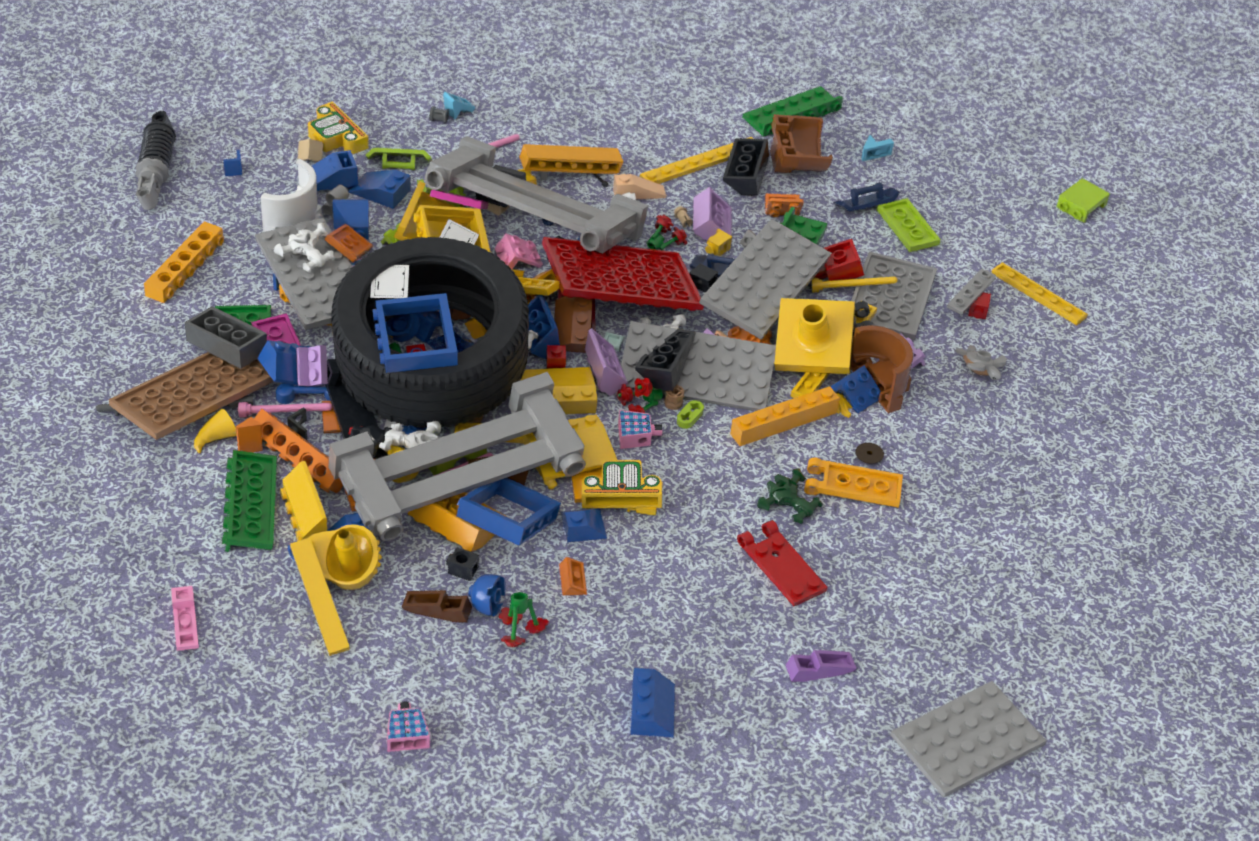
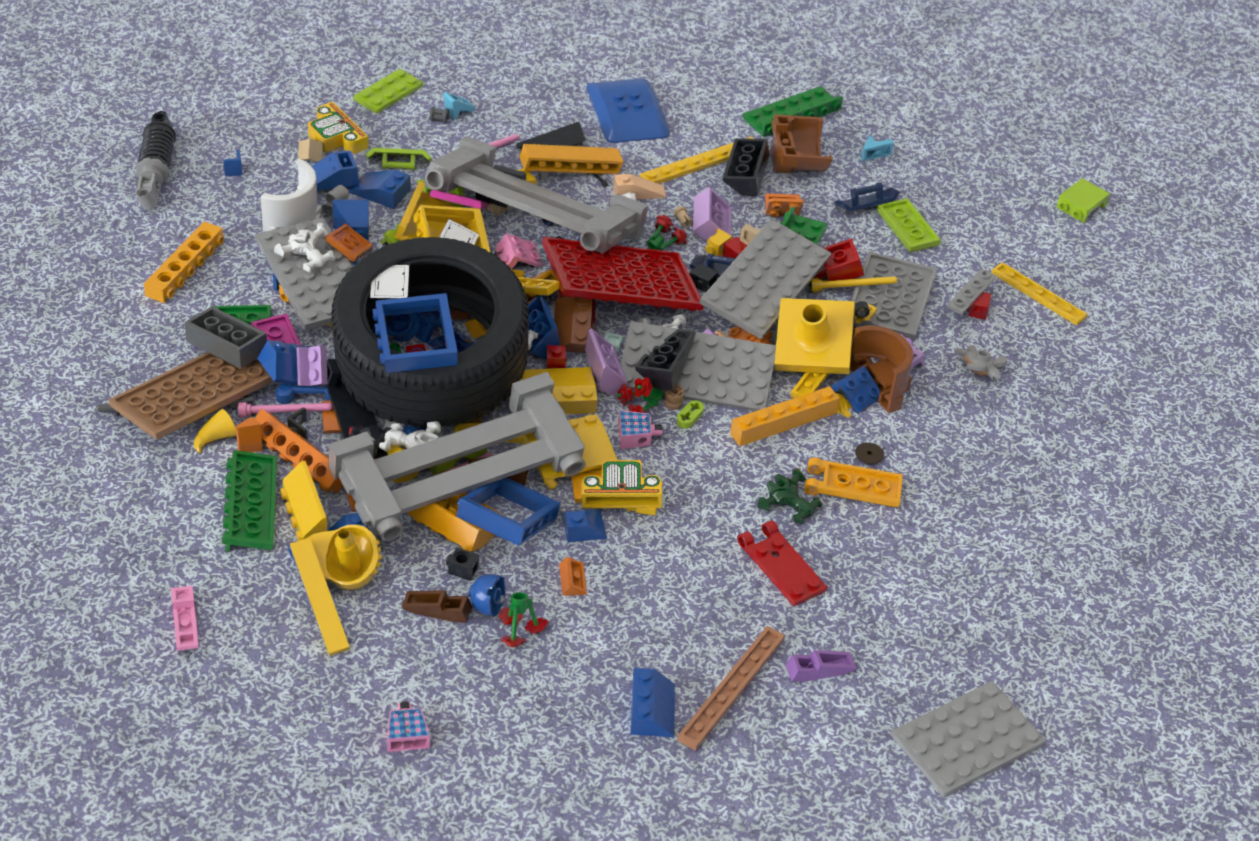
none -> lime plate [353,68,423,114]
none -> black wedge [515,121,586,148]
none -> blue wedge [587,78,670,143]
none -> nougat plate [677,626,785,751]
none -> red brick [723,236,747,259]
none -> tan panel [740,224,764,245]

